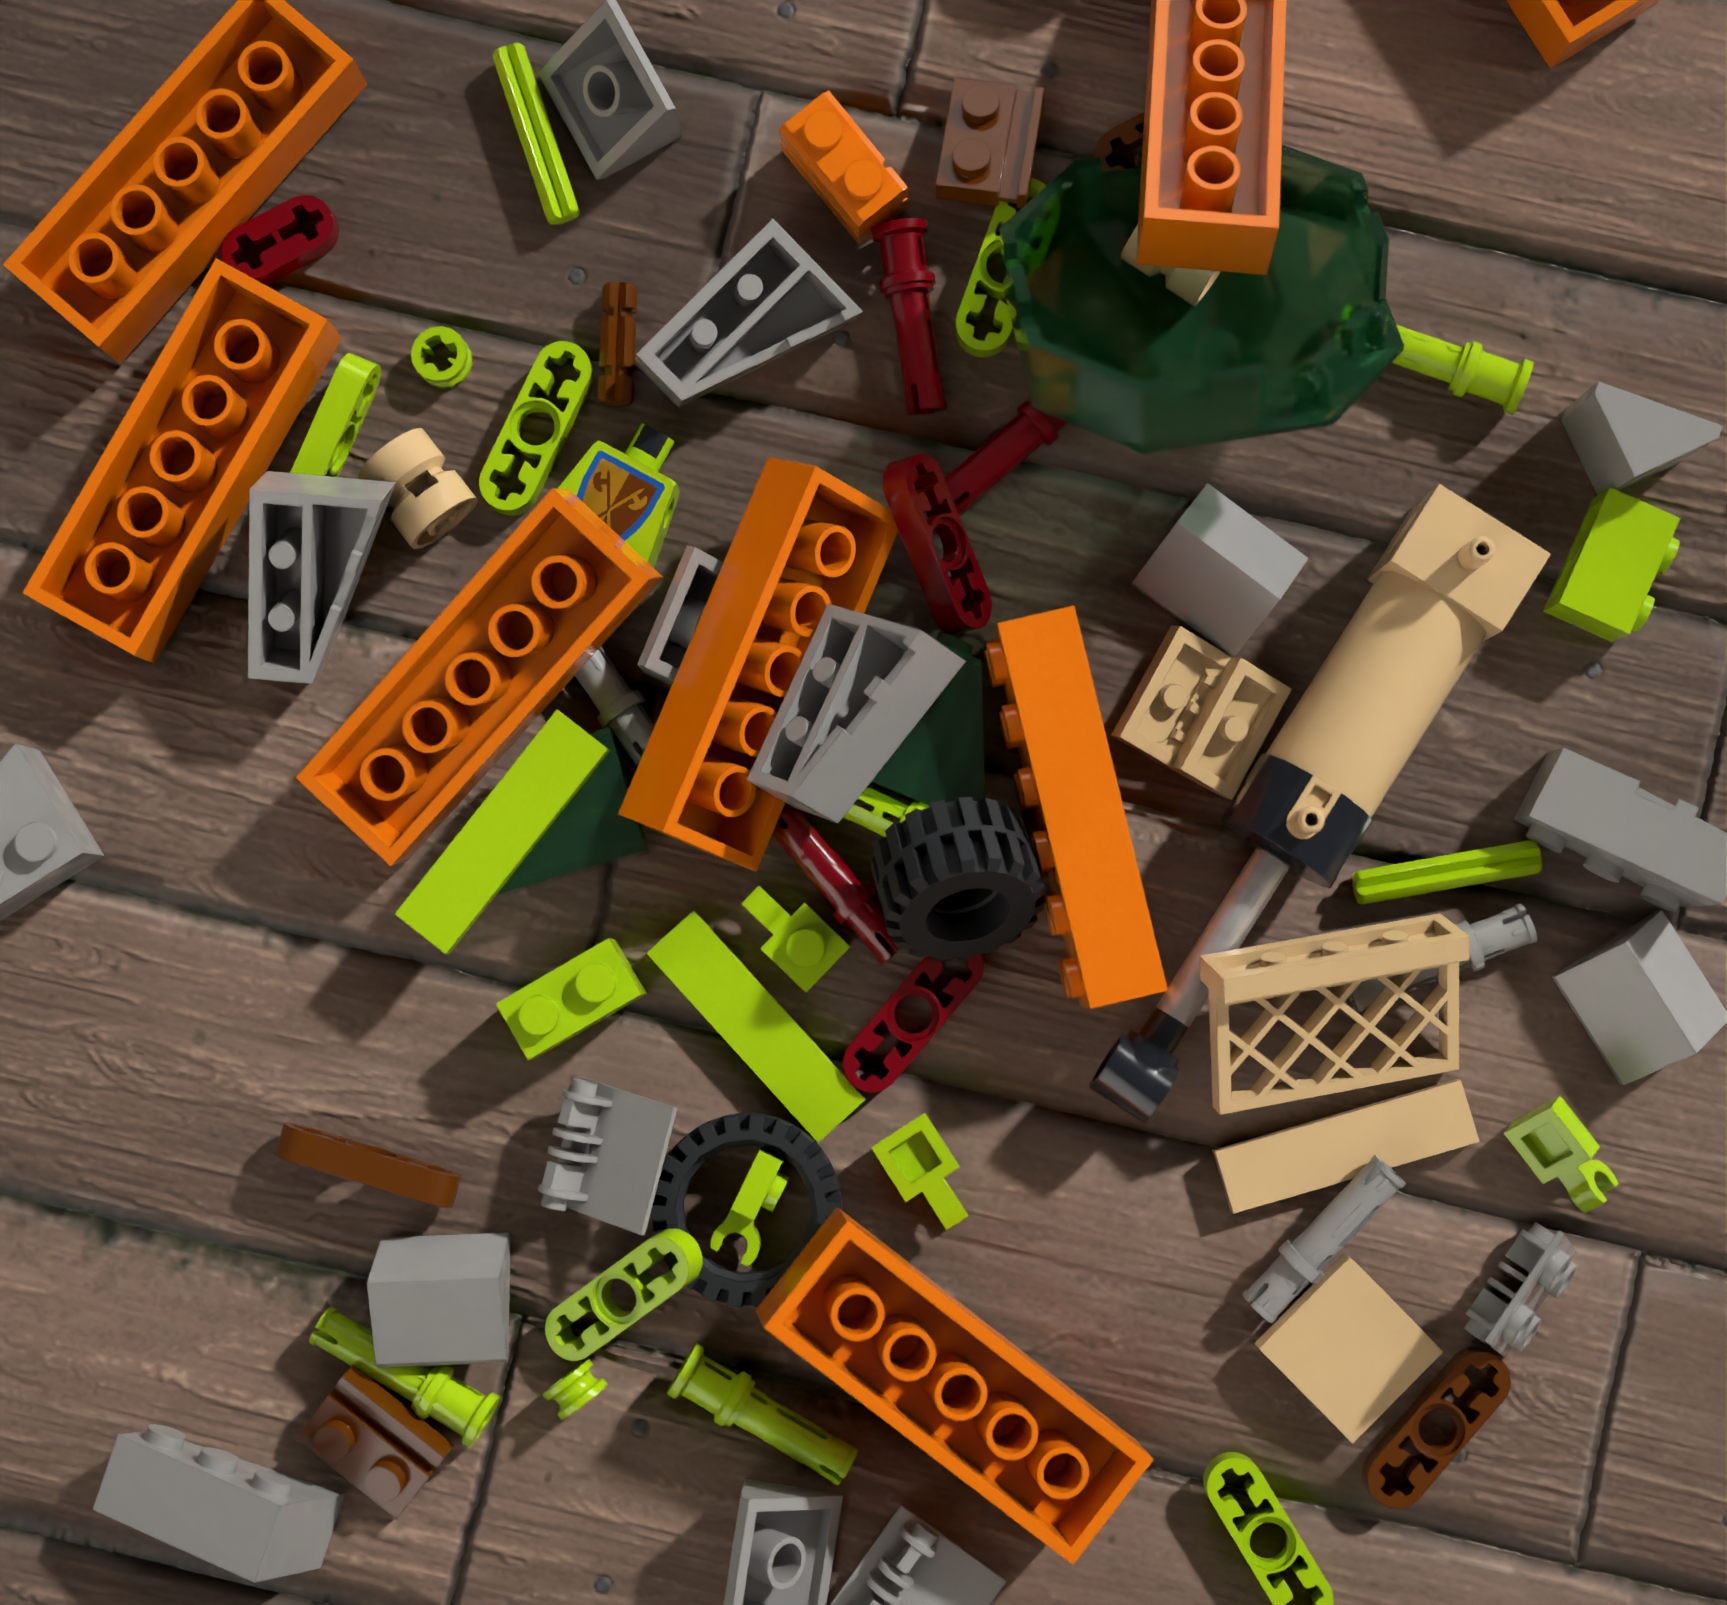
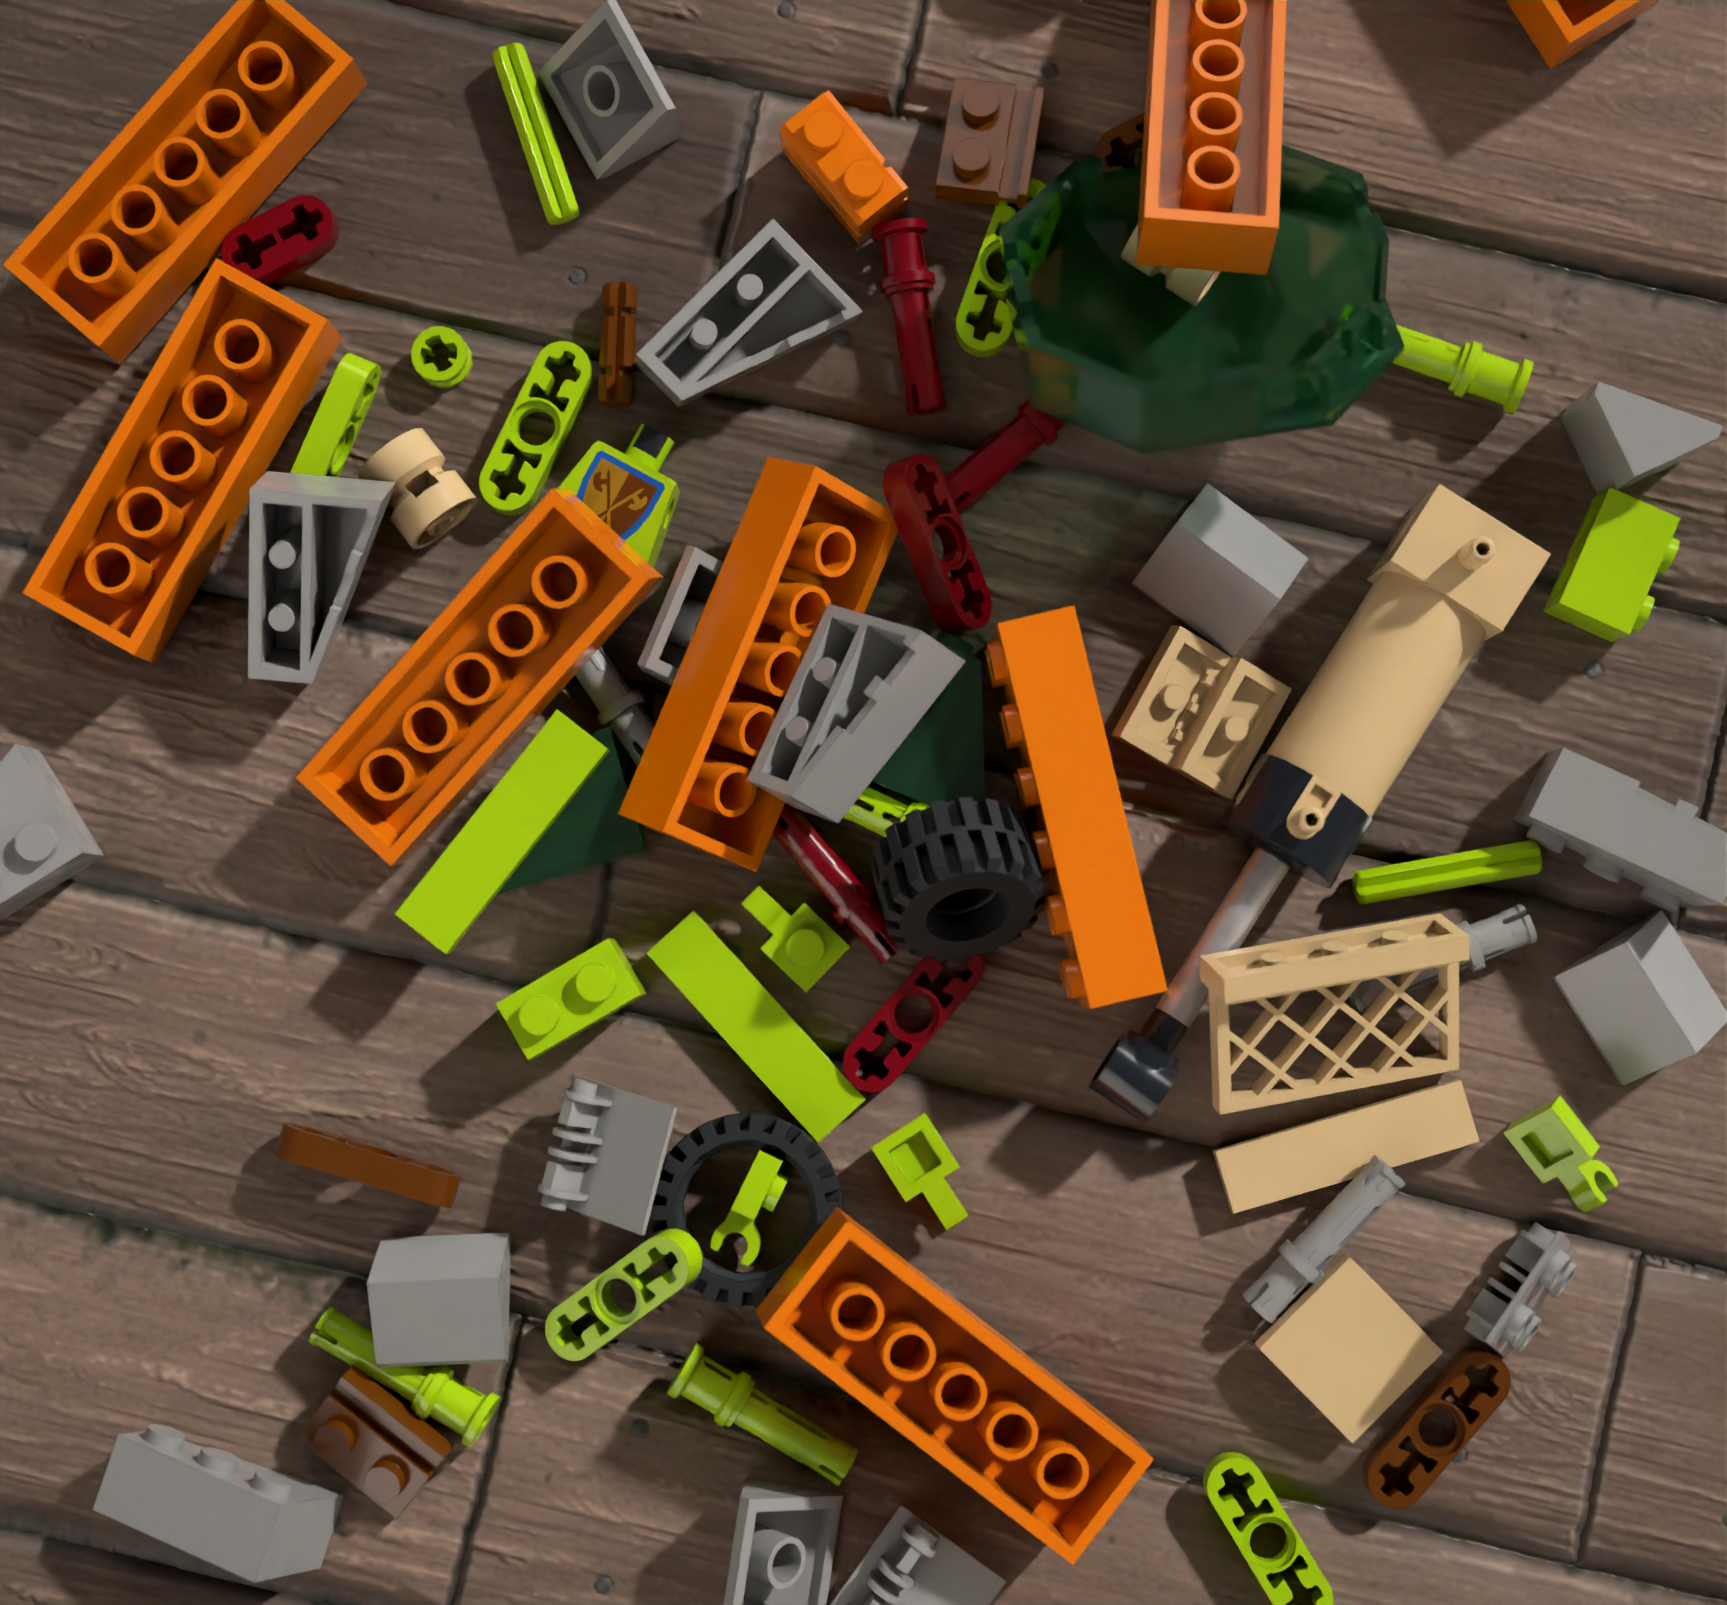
lime bush [542,1358,608,1420] -> none

